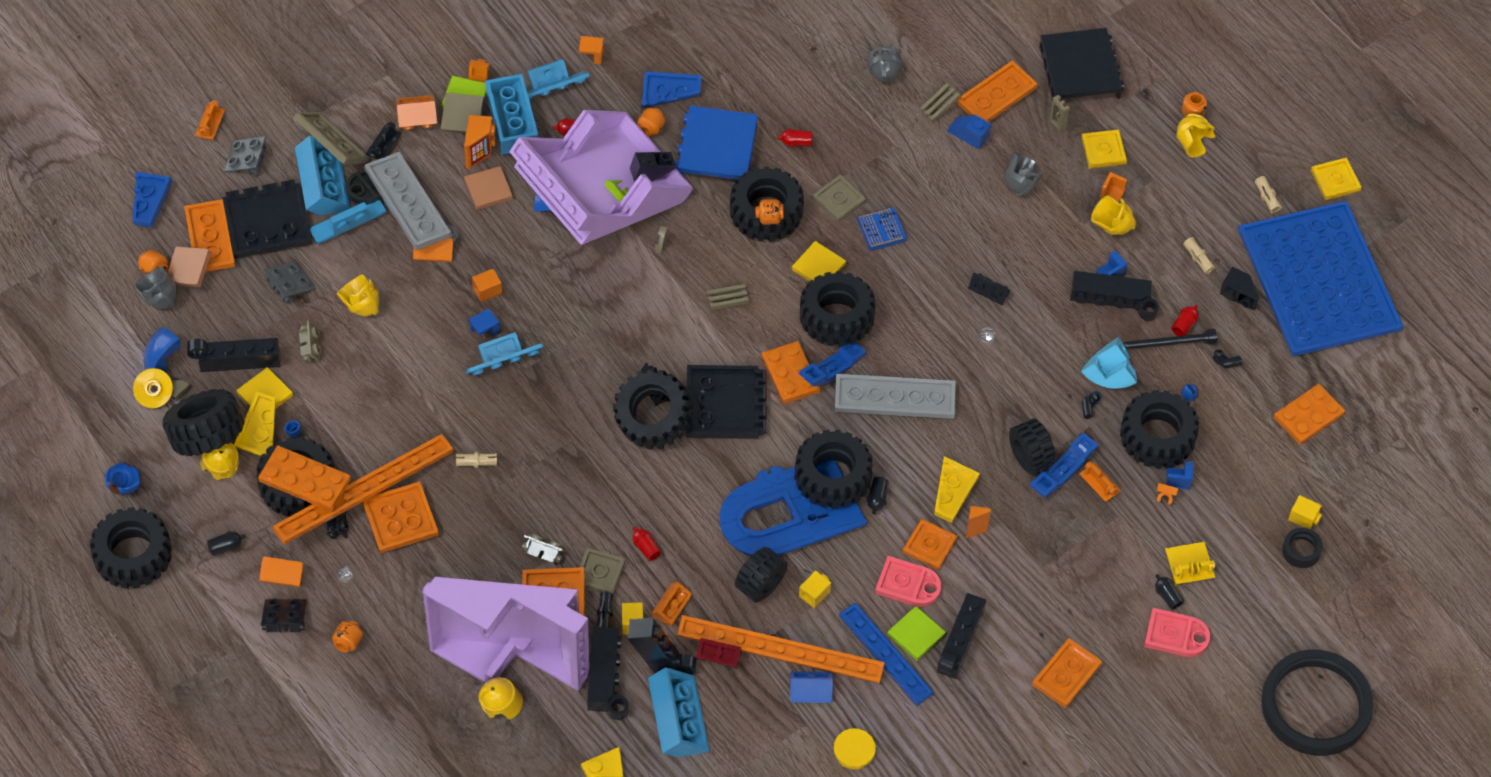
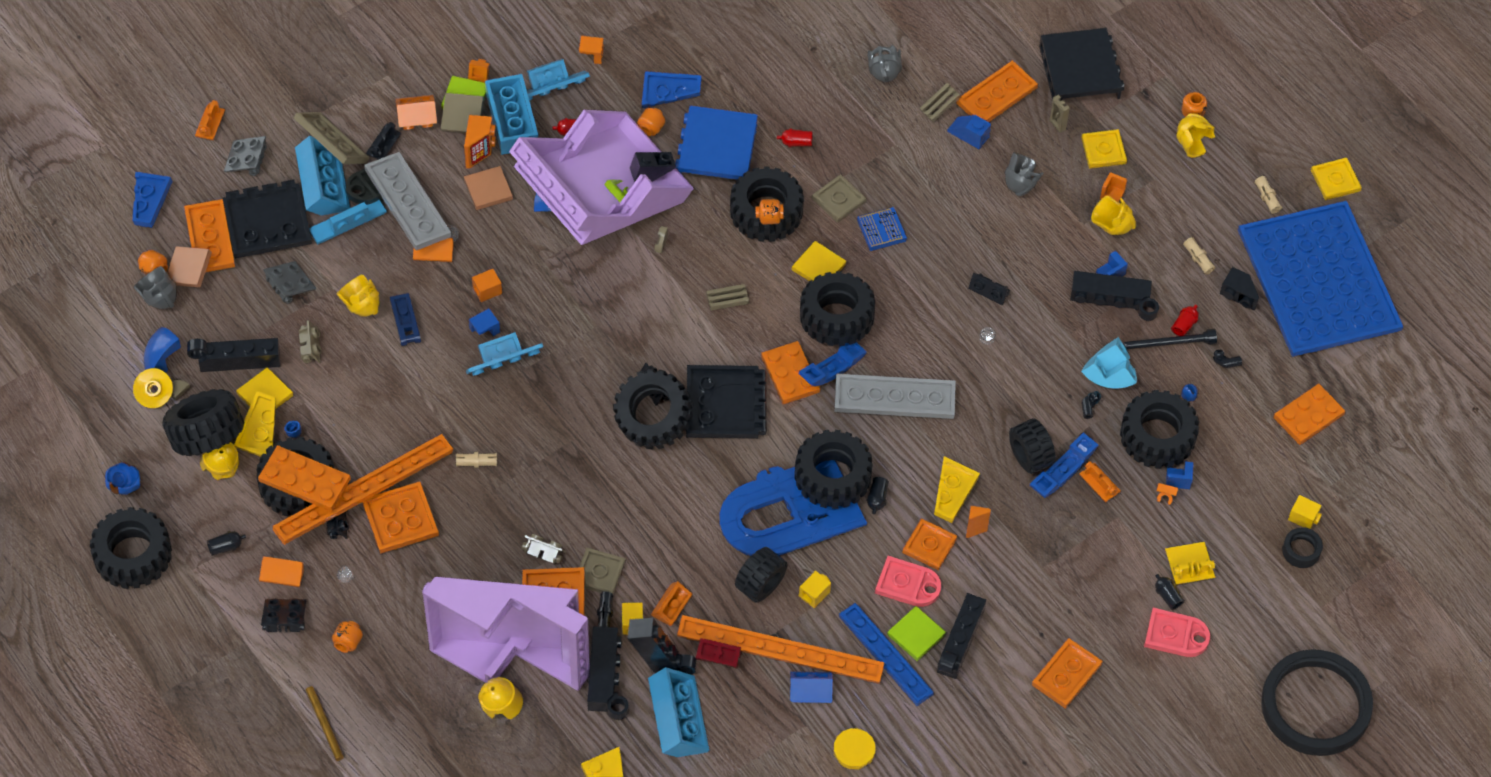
red piece [632,526,662,561] -> none
none -> pearl gold bar [306,686,344,761]
none -> dark blue plate [390,293,421,346]

